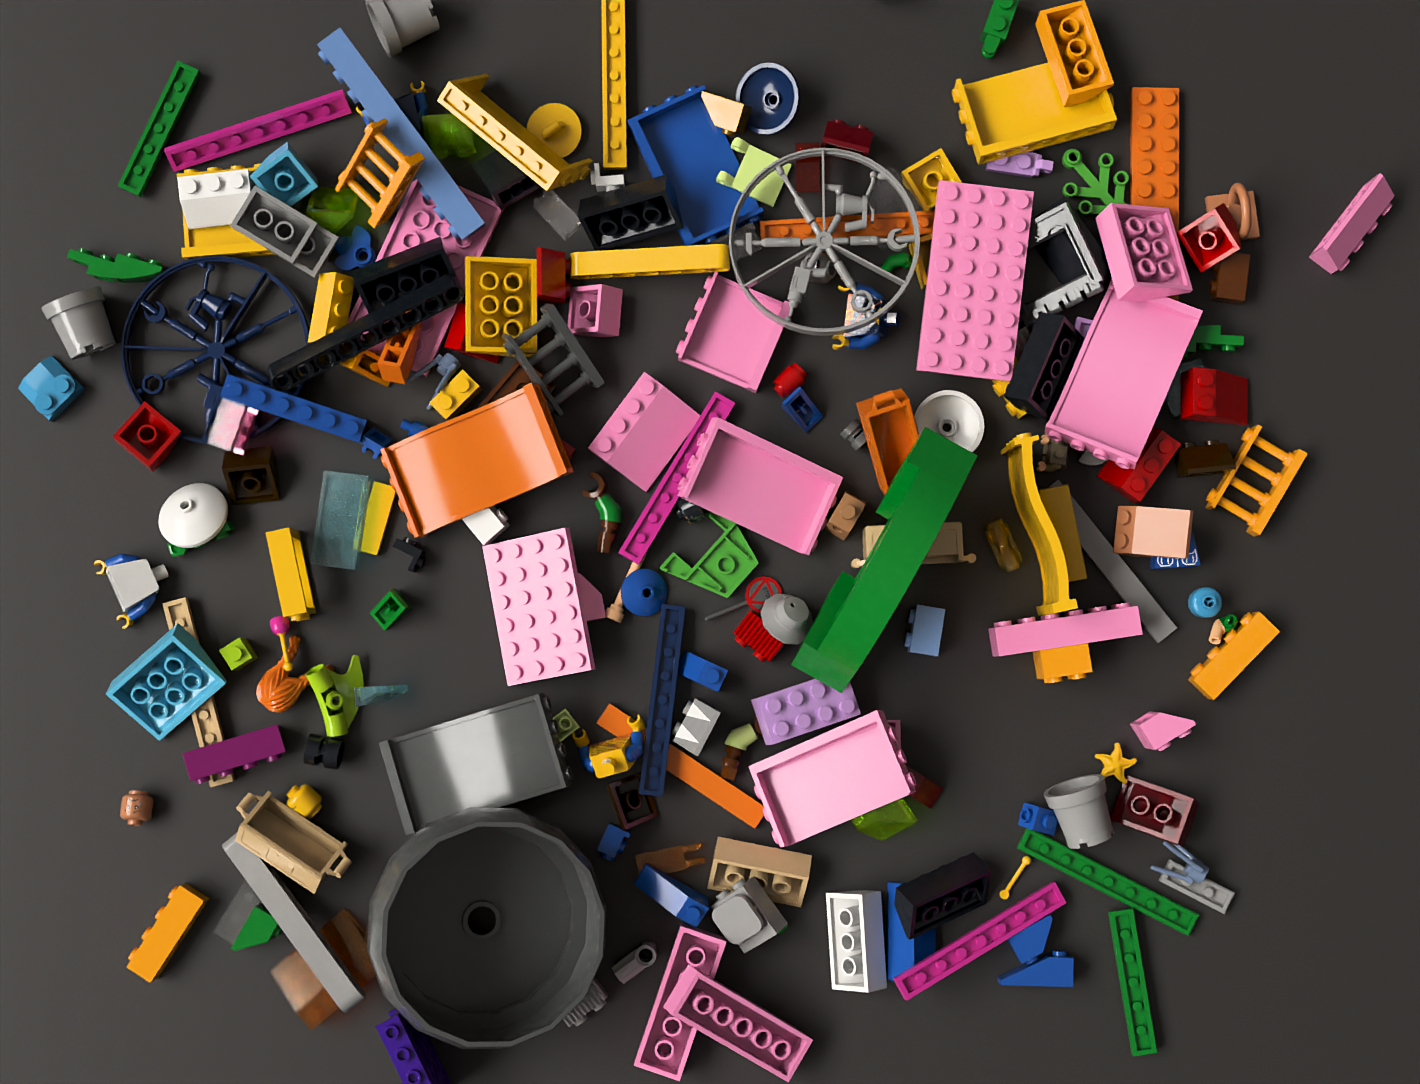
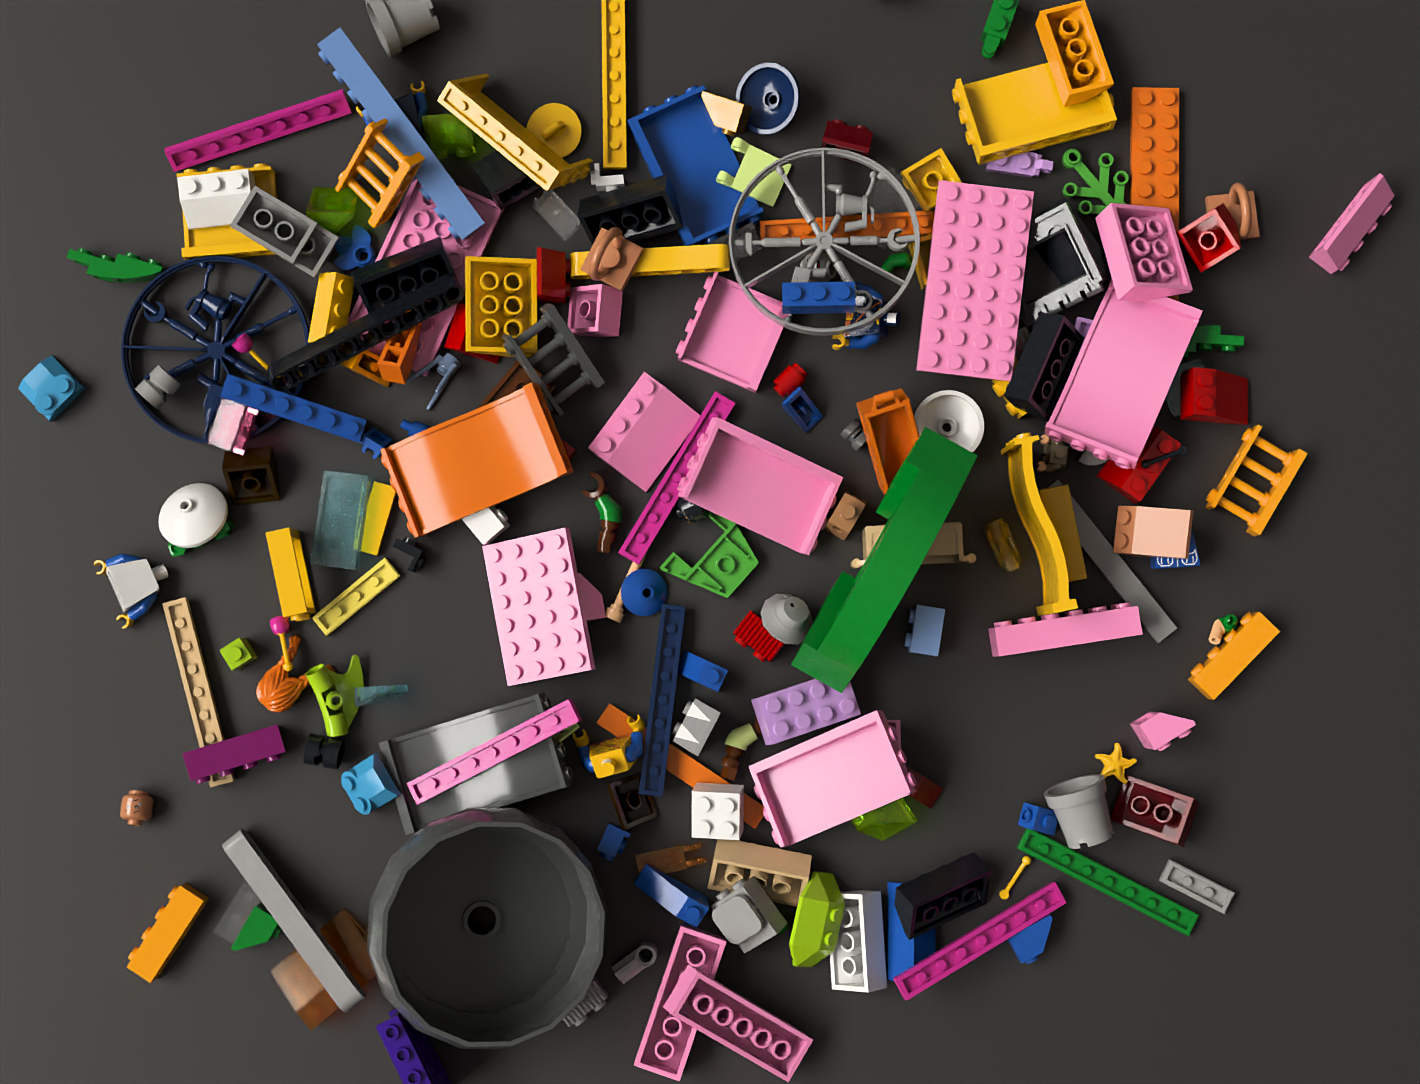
light grey piece [41,287,116,360] -> none
medium azure slope [106,623,227,741] -> none
red slope [112,401,182,472] -> none
green plate [117,61,201,198] -> none
tan container [235,791,352,894] -> none
medium azure slope [250,142,318,207] -> none
yellow head [286,784,322,819] -> none
green slope [370,588,413,631] -> none
yellow brick [429,369,482,421] -> none
piece [705,576,782,621] -> none
clear red slope [795,142,820,192] -> none
blue slope [997,950,1074,987] -> none
light orange brick [1033,643,1093,683] -> none
green plate [1108,908,1157,1057] -> none
sand blue plant [1150,841,1209,885] -> none
dark brown slope [1174,440,1236,478] -> none
dark azure head [1188,587,1222,618] -> none
reddish brown brick [1209,252,1250,305] -> none
none -> light grey wheel [135,365,182,410]
none -> dark pink hinge [232,332,281,378]
none -> light yellow tile [312,558,401,636]
none -> dark azure slope [341,753,401,815]
none -> plate [407,698,582,805]
none -> nougat tile [580,227,644,292]
none -> white brick [692,783,744,840]
none -> blue brick [782,282,855,314]
none -> lime wedge [789,871,845,967]
none -> black hinge [1141,445,1188,469]

